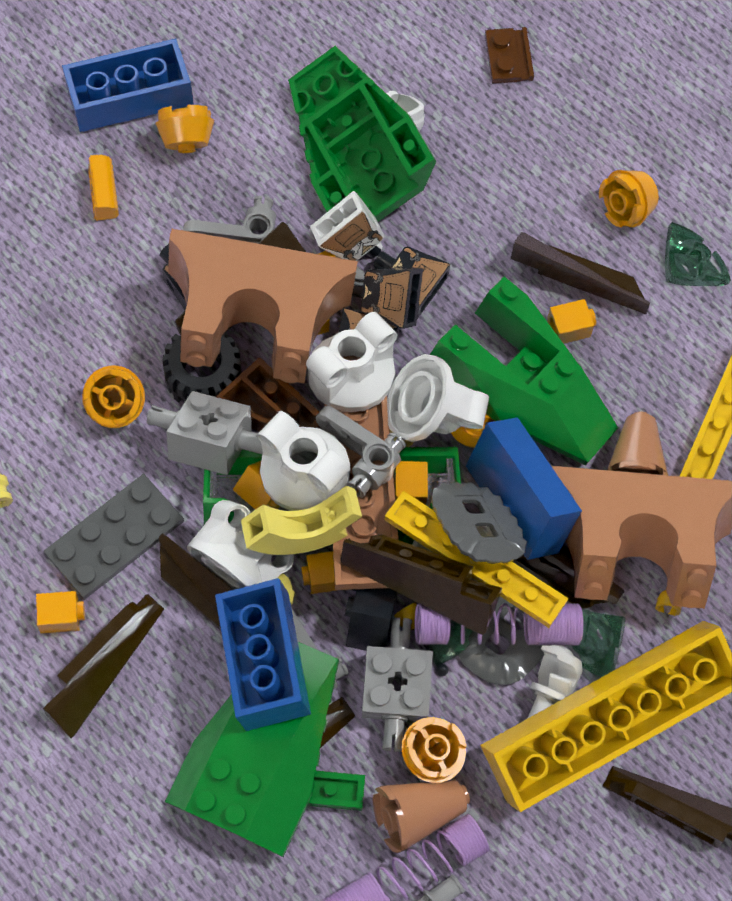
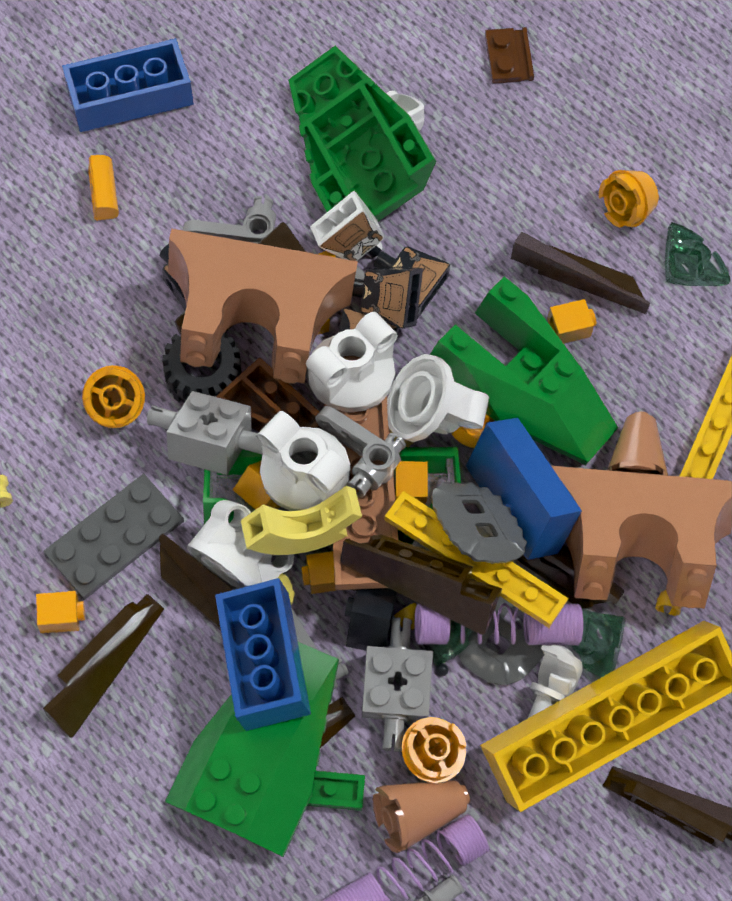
light orange cone [155,105,215,153] -> none

